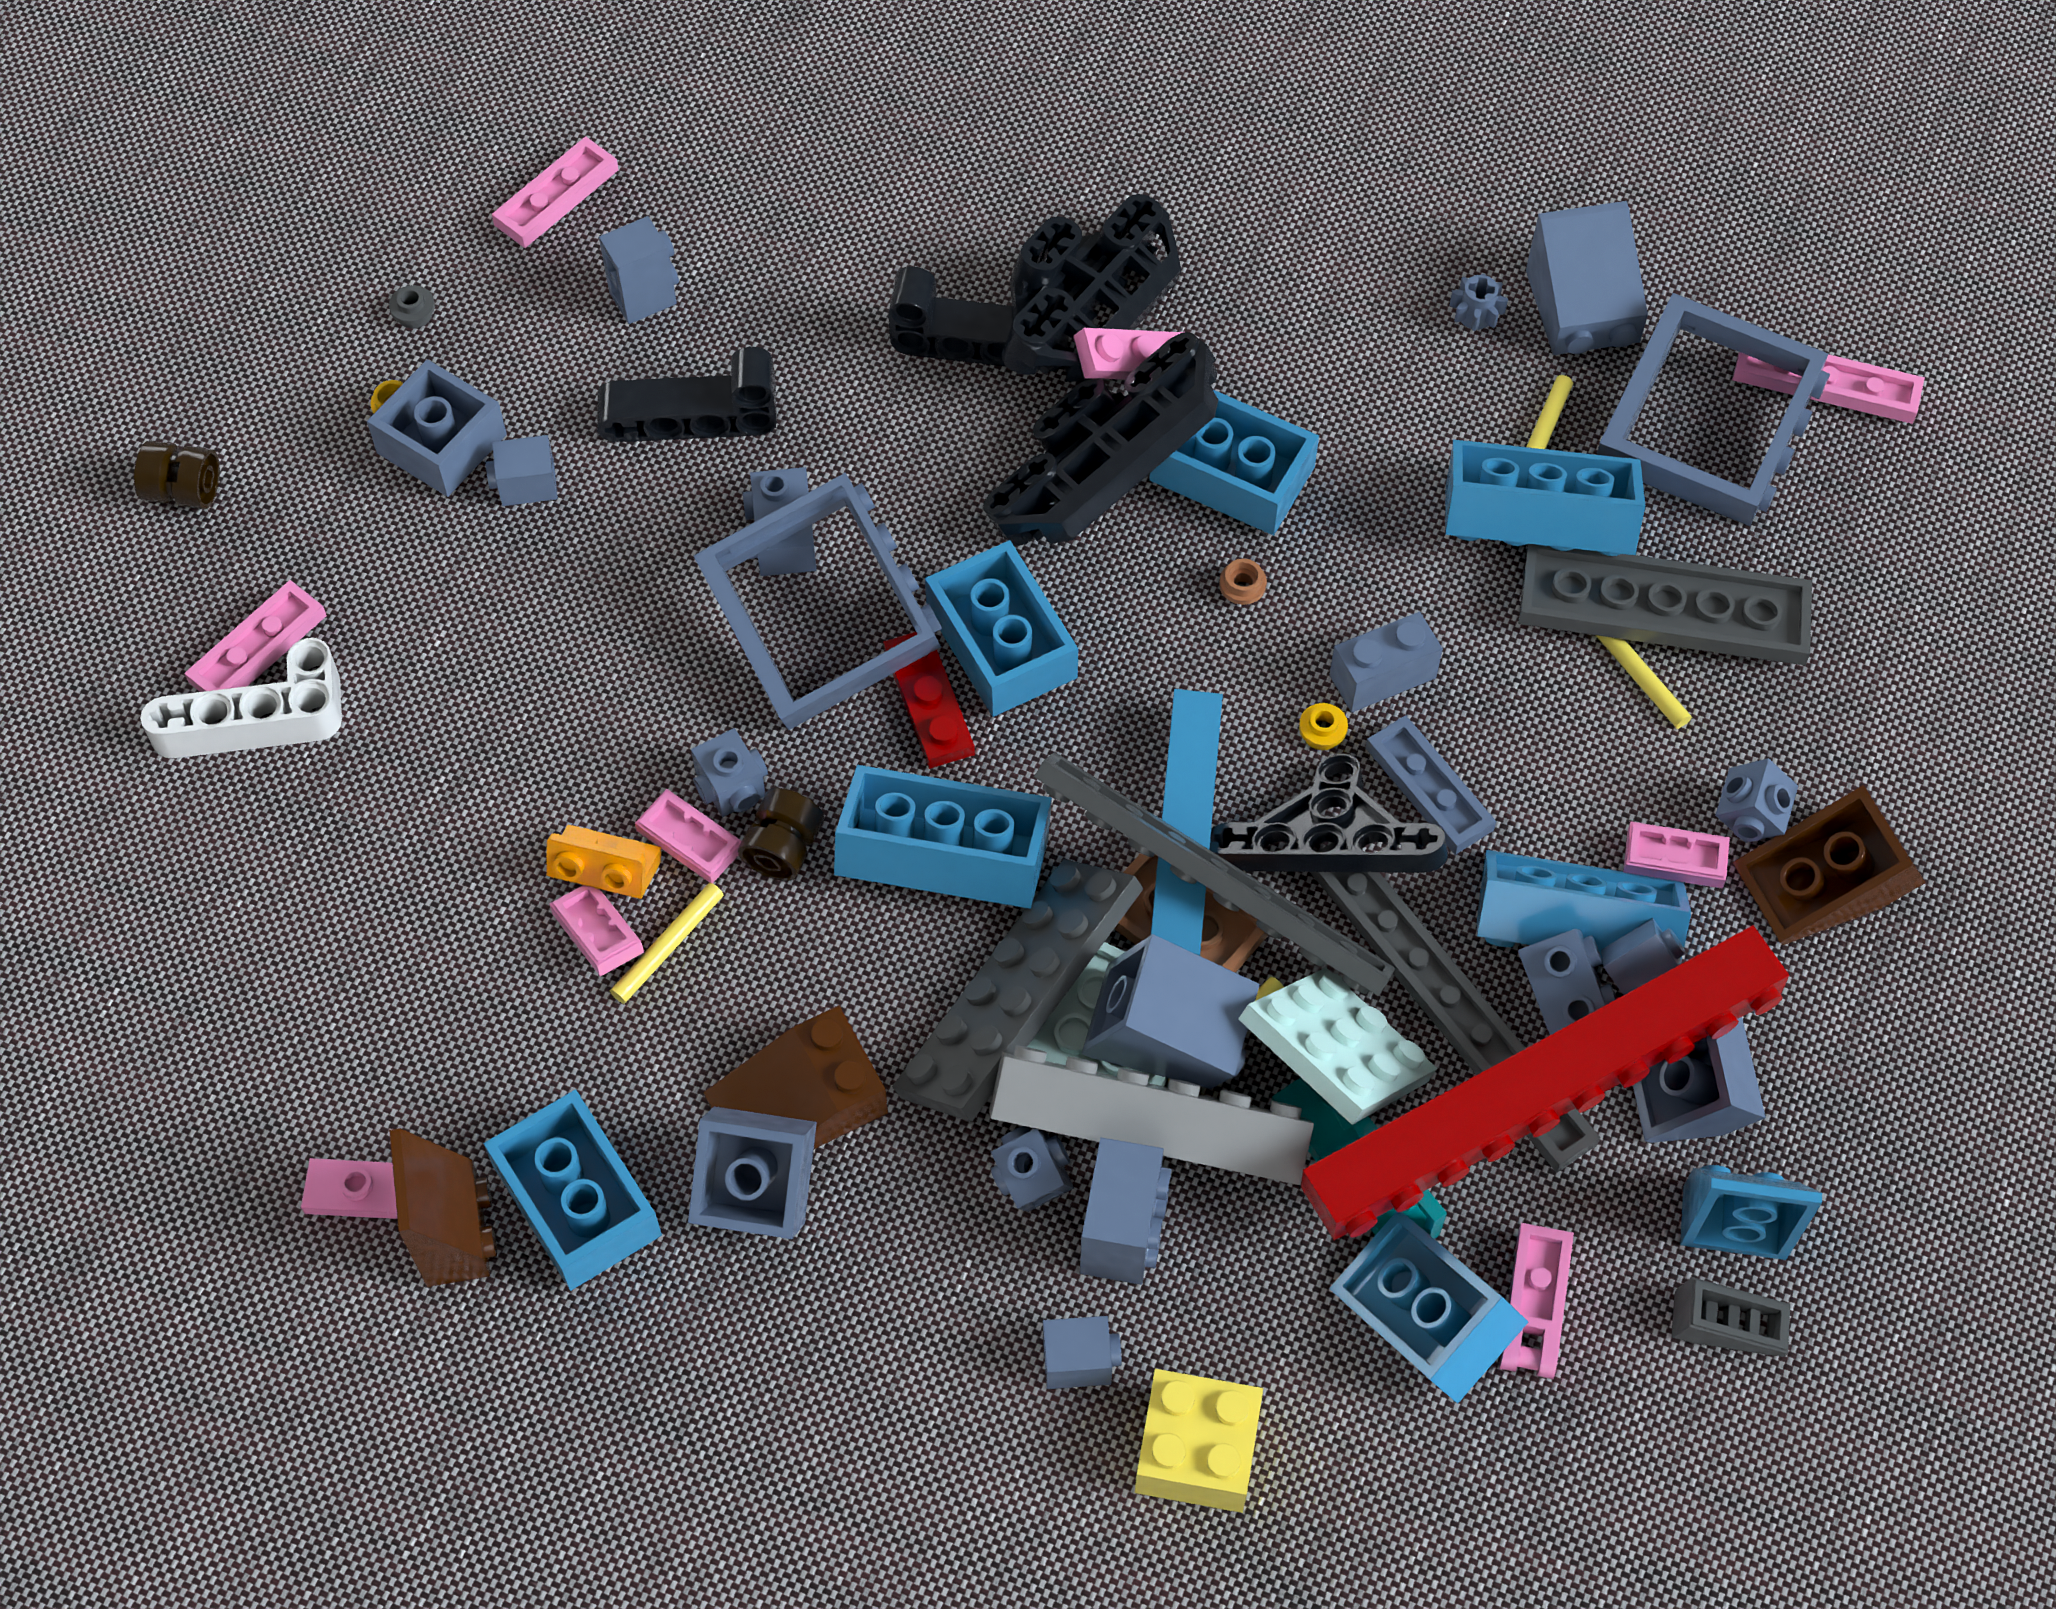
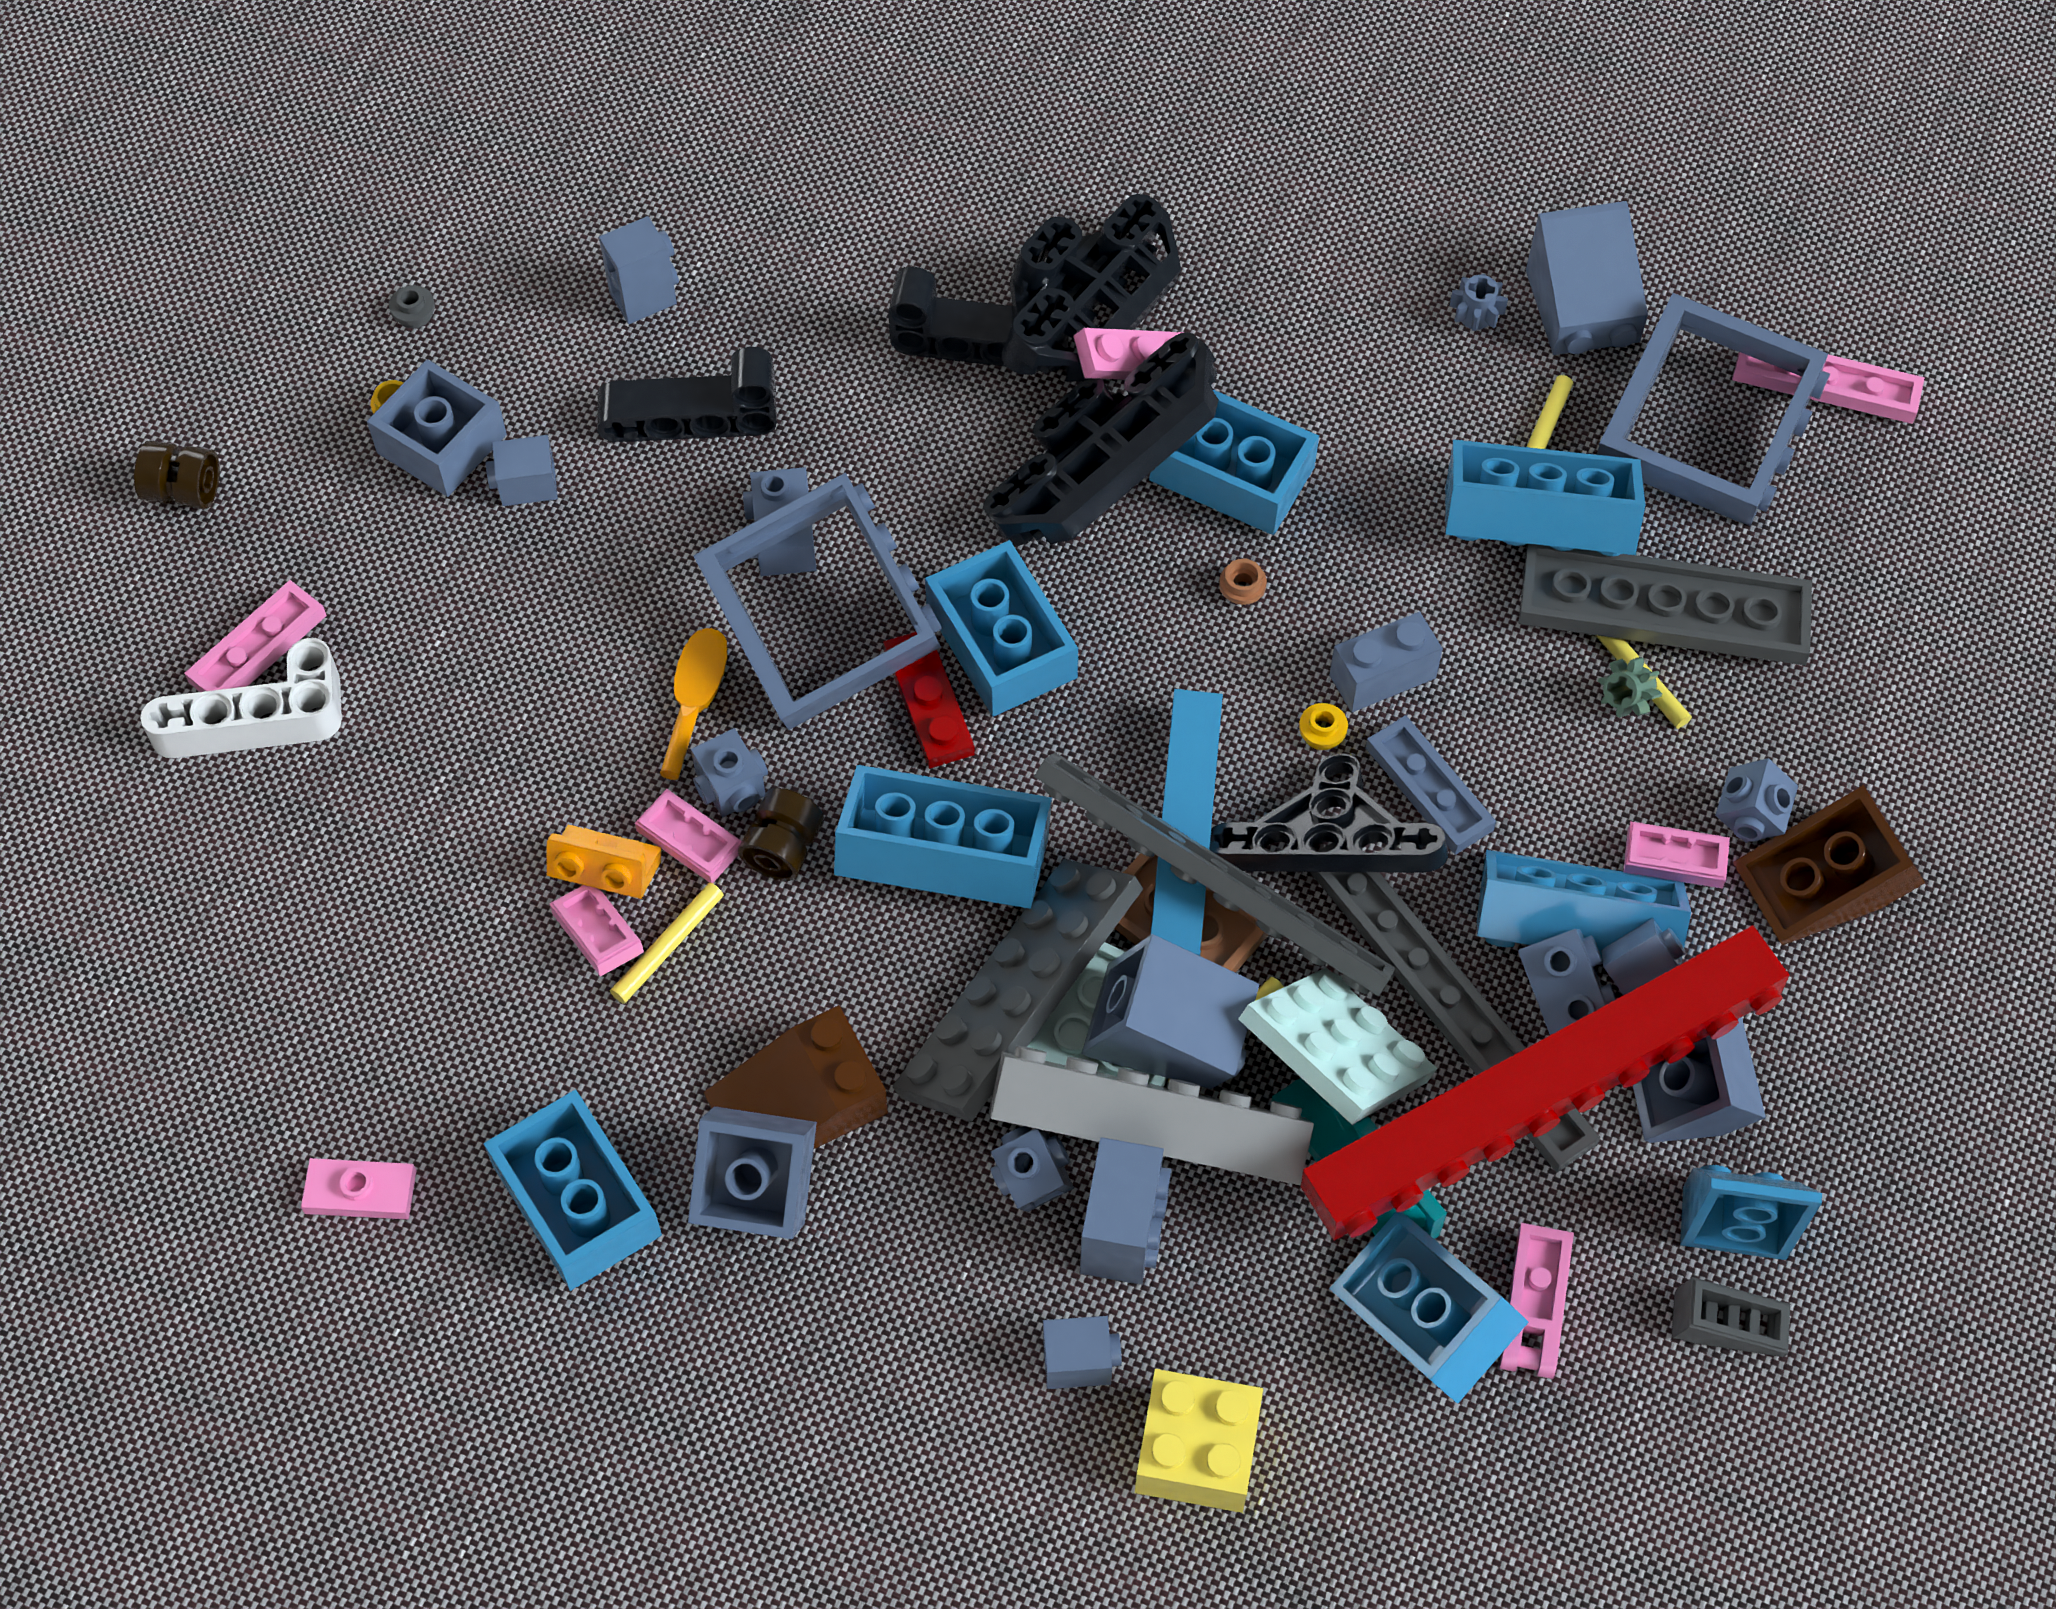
reddish brown slope [389,1128,497,1287] -> none
bright pink plate [492,136,619,248] -> none
none -> light orange piece [660,628,727,780]
none -> sand green gear [1598,657,1662,718]

